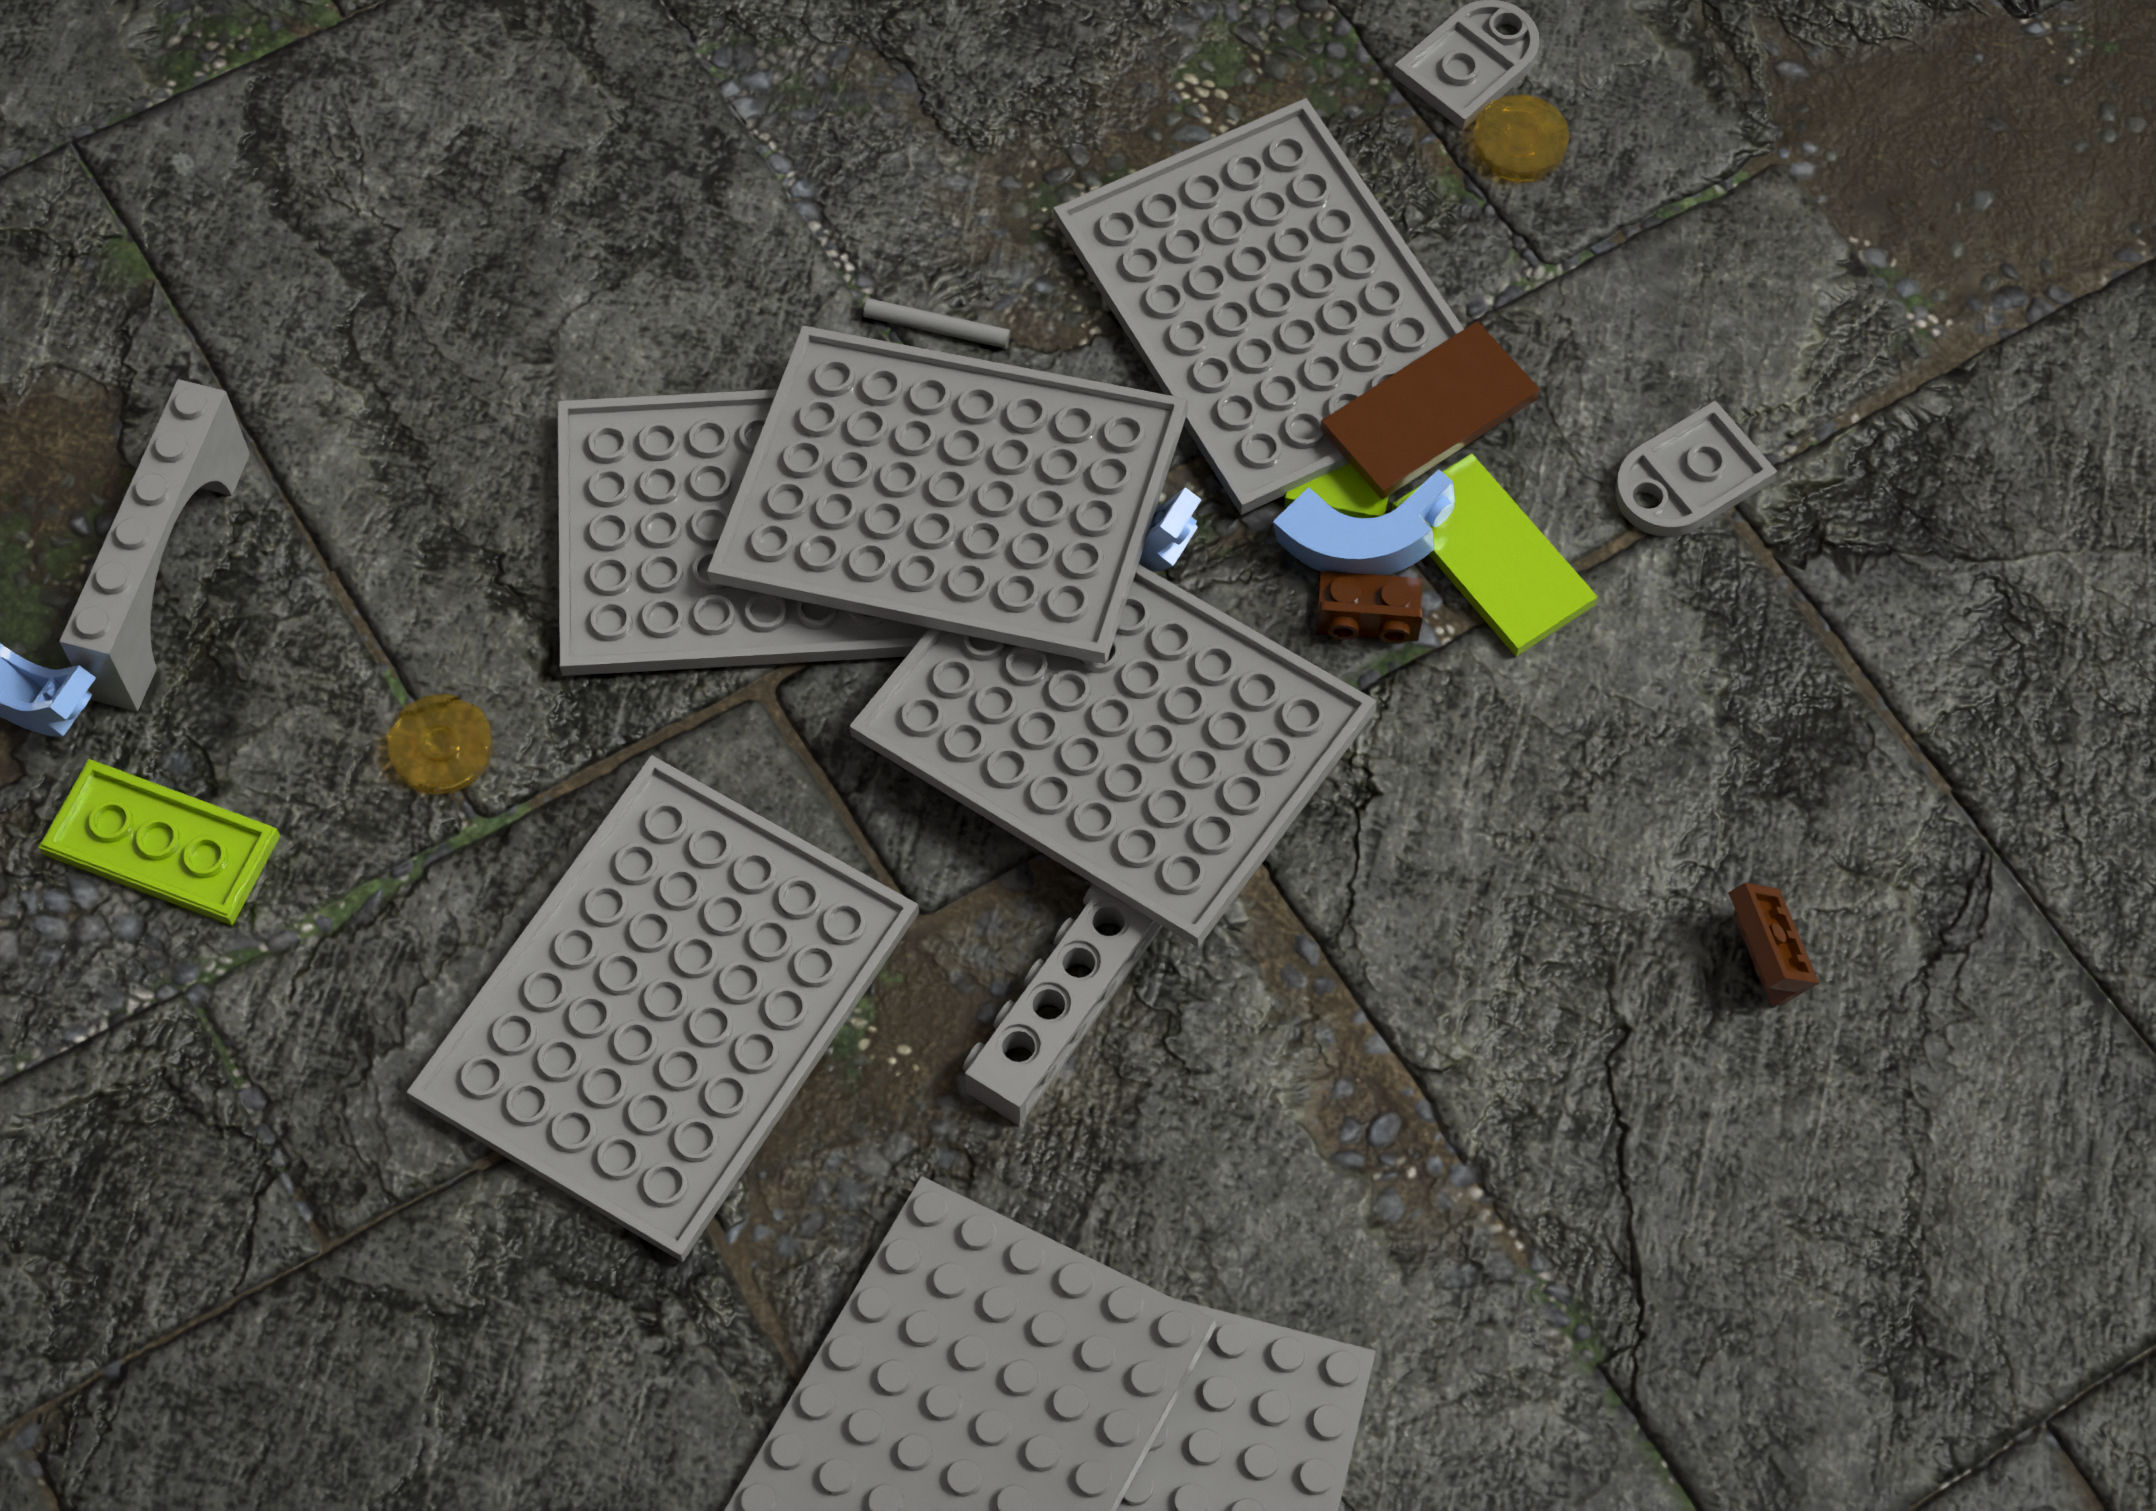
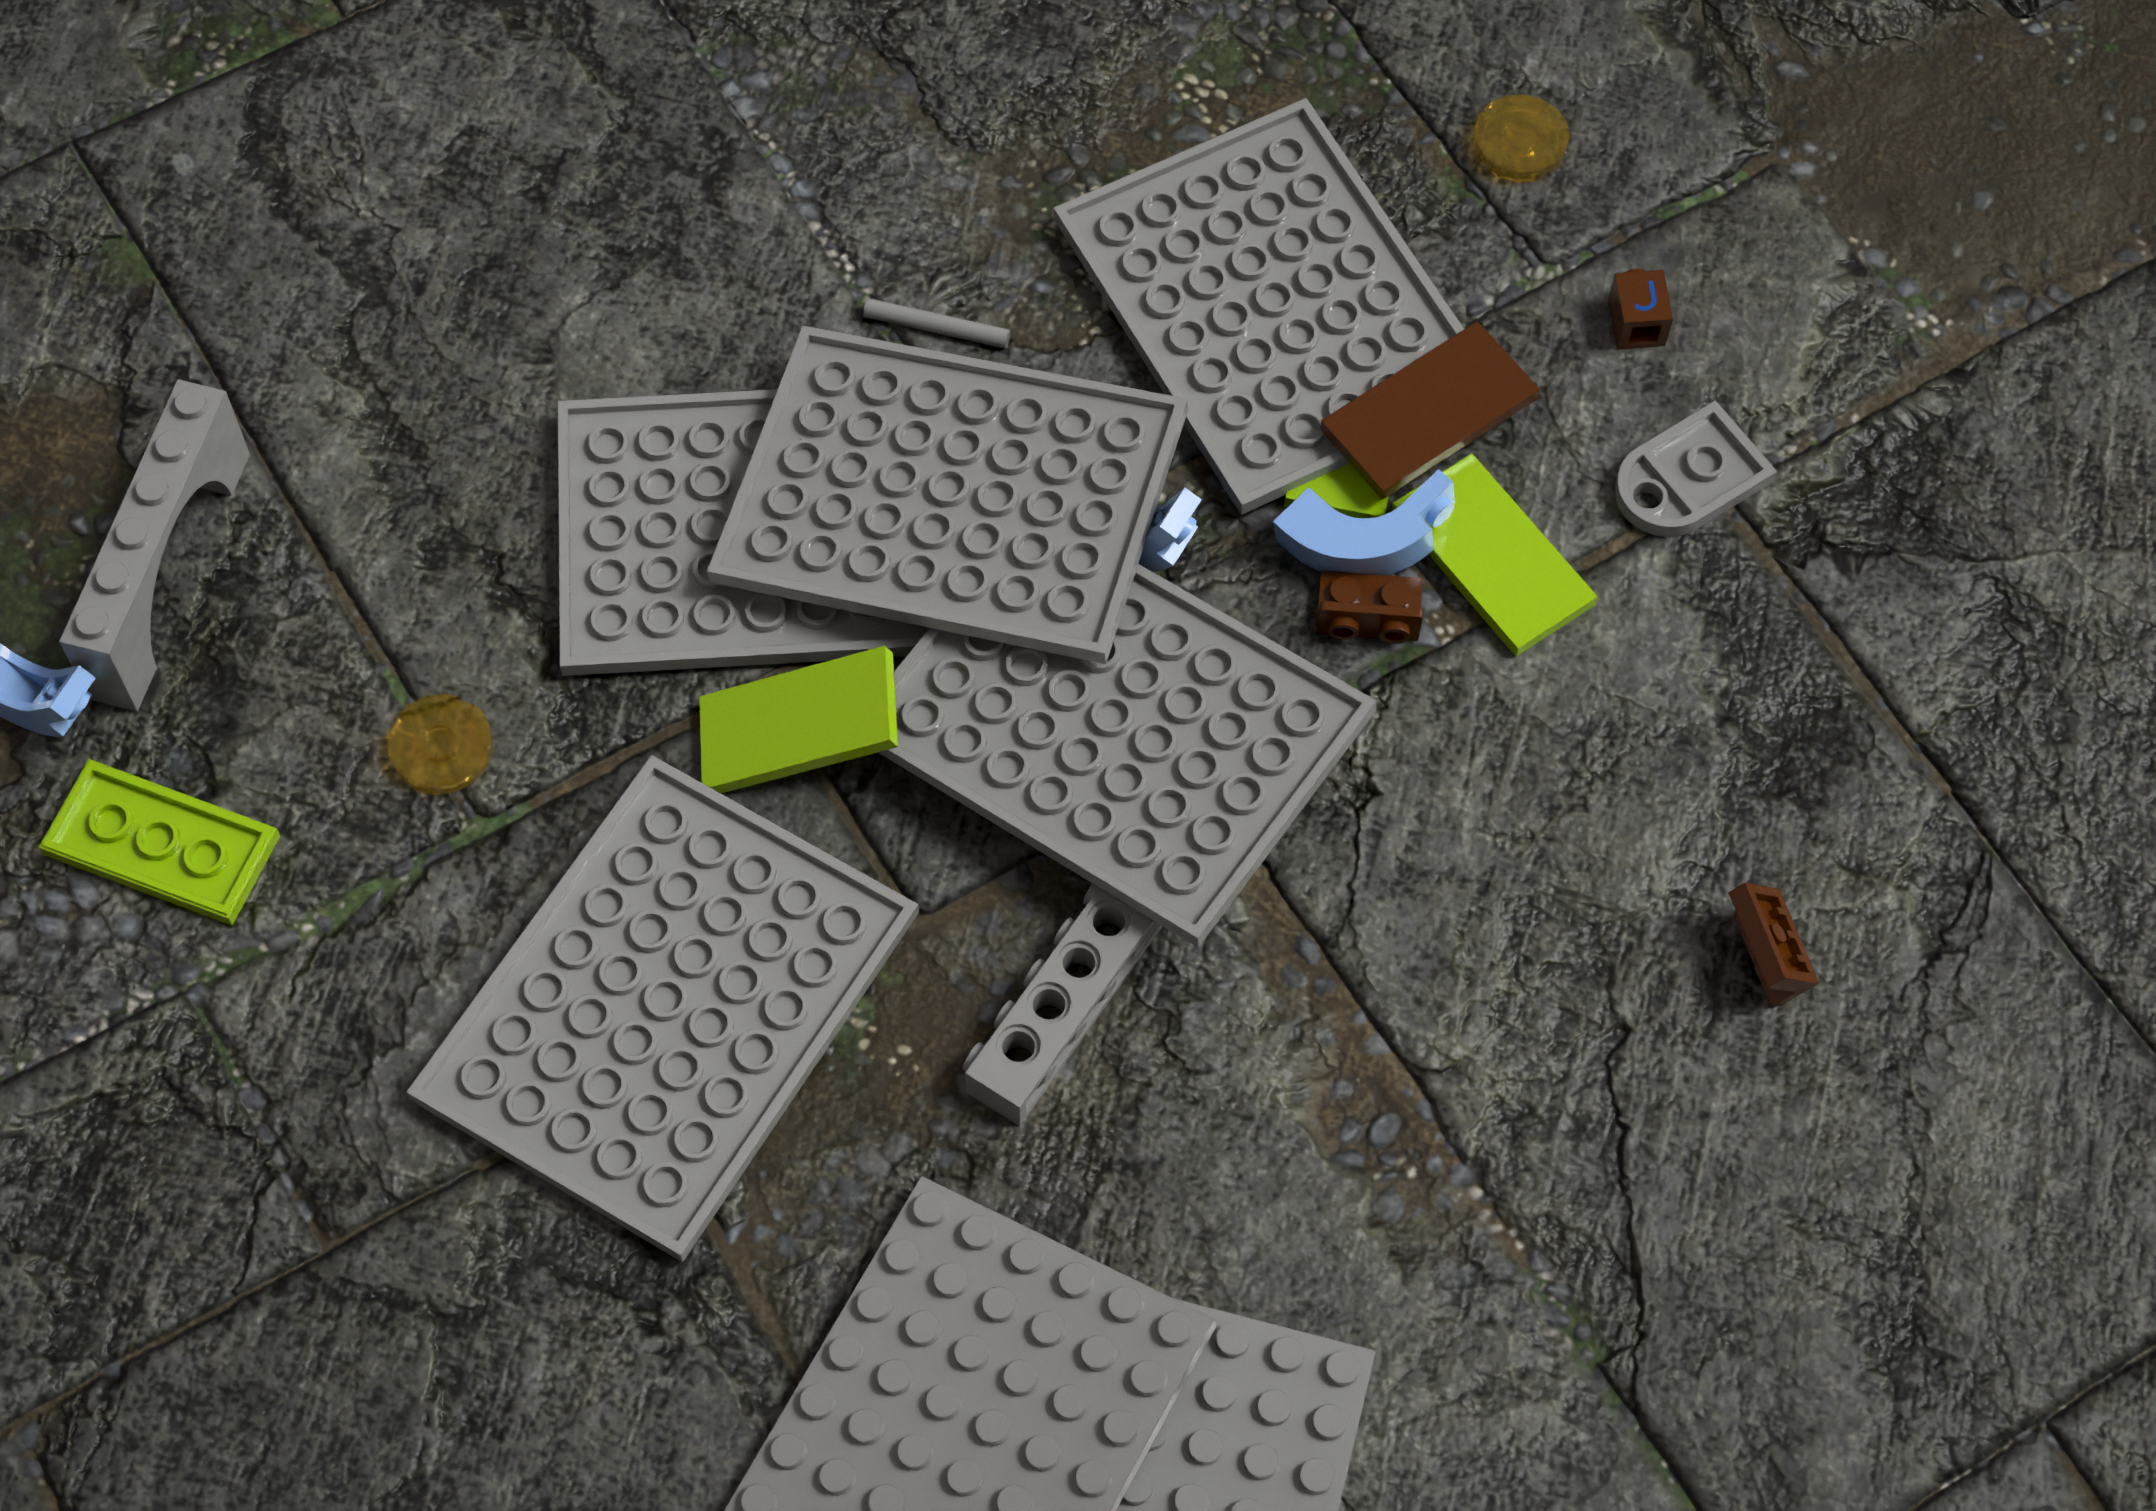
light grey tile [1393,0,1539,131] -> none
none -> lime tile [699,645,898,794]
none -> reddish brown brick [1608,269,1673,350]

